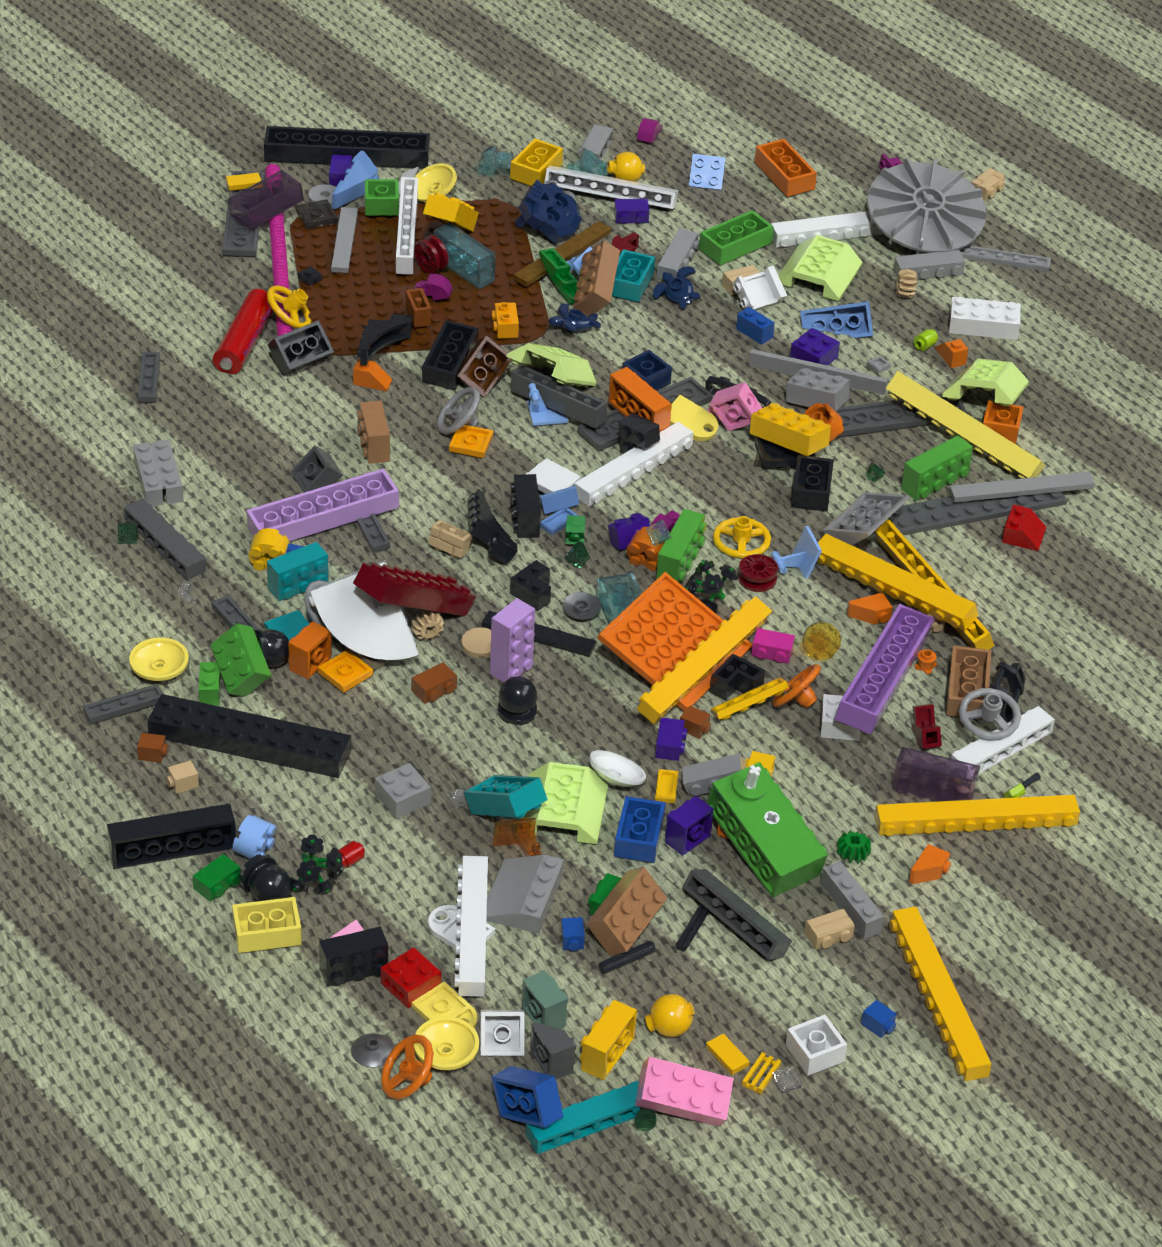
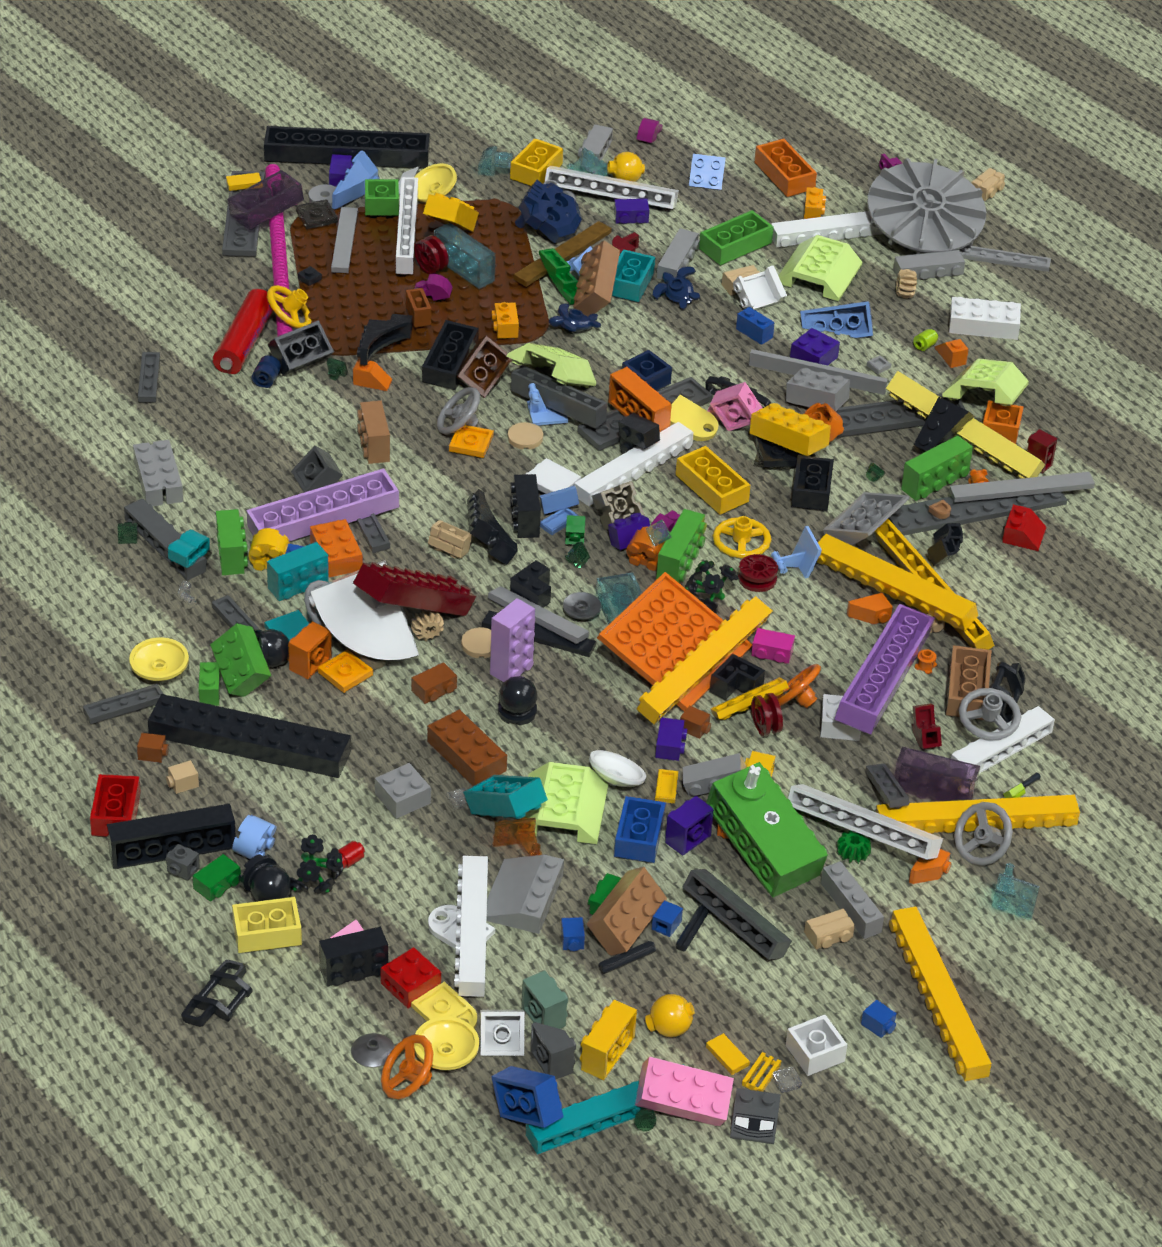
clear yellow tile [802,621,841,660] -> none
none -> red brick [90,774,141,836]
none -> dark grey brick [166,844,200,880]
none -> teal brick [168,529,210,568]
none -> black bar [181,960,253,1027]
none -> bright green brick [216,509,248,575]
none -> dark blue wheel [251,355,281,388]
none -> orange brick [310,519,363,577]
none -> clear green tile [327,357,348,381]
none -> dark orange brick [427,709,507,786]
none -> light grey tile [488,586,589,644]
none -> tan tile [507,422,543,449]
none -> dark tan brick [592,481,645,530]
none -> blue brick [652,900,683,937]
none -> yellow brick [676,446,751,515]
none -> dark grey slope [730,1088,781,1144]
none -> dark red wheel [751,693,783,736]
none -> white brick [788,784,943,860]
none -> light orange brick [804,187,826,219]
none -> dark grey plate [866,763,909,808]
none -> black wedge [913,397,975,452]
none -> black brick [927,523,963,566]
none -> medium nougat tile [928,500,951,519]
none -> light grey piece [954,802,1013,866]
none -> orange brick [968,469,989,484]
none -> clear light blue plate [991,863,1040,921]
none -> dark red brick [1027,429,1058,474]

